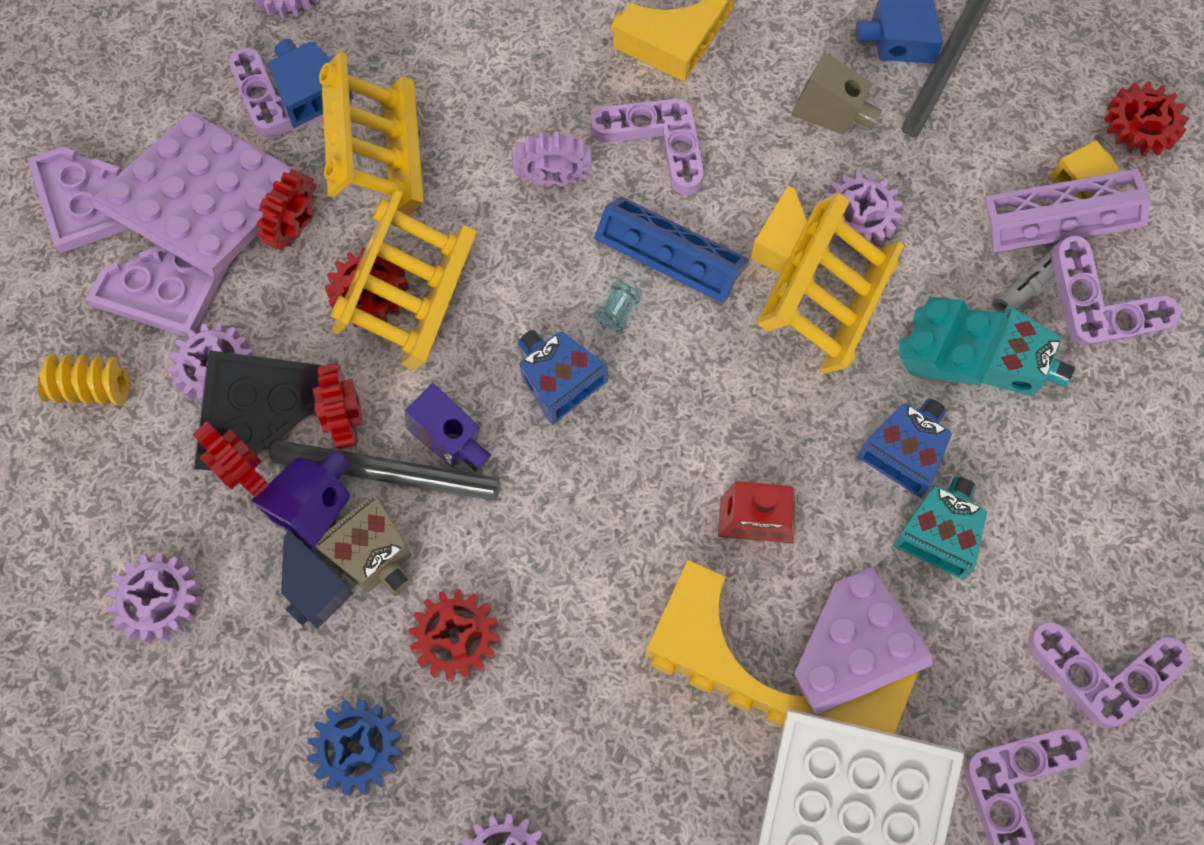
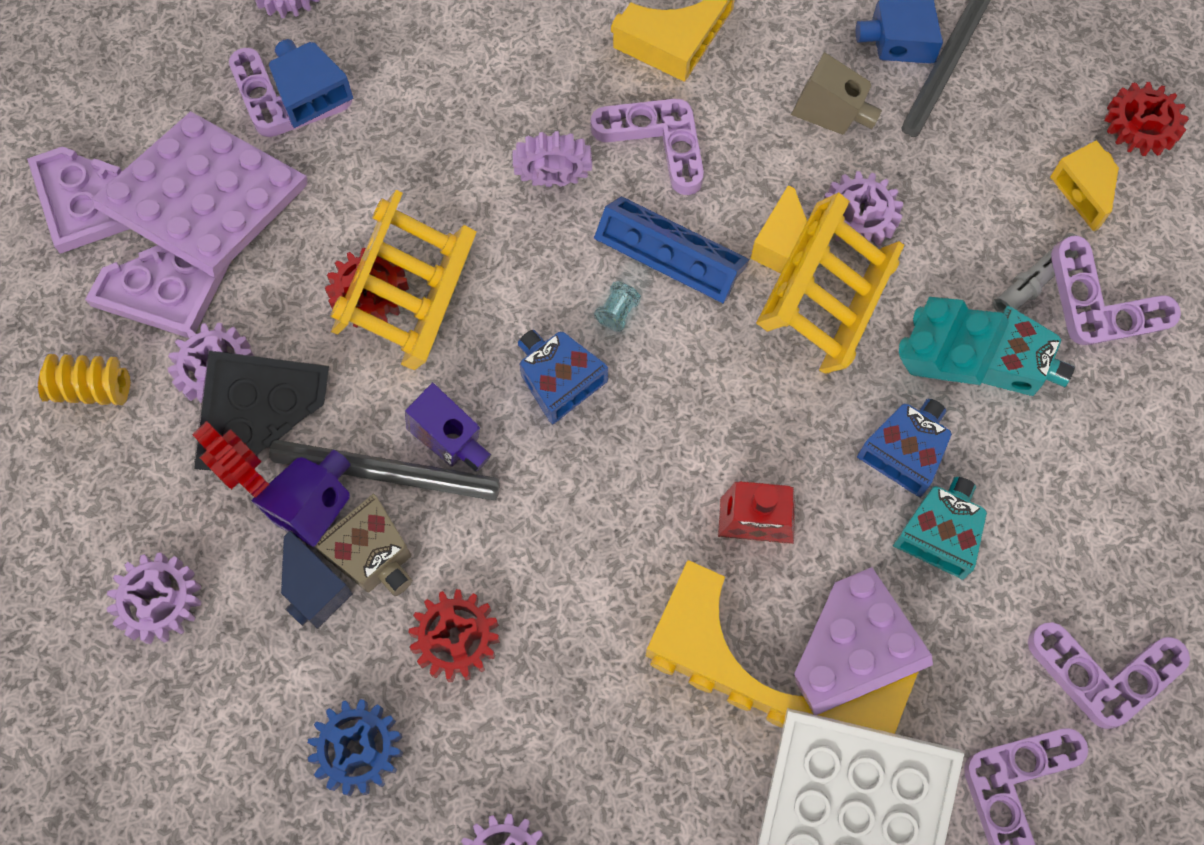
red gear [257,169,317,251] -> none
red gear [313,362,363,450] -> none
yellow fence [319,51,424,215] -> none
lavender fence [985,168,1150,253] -> none

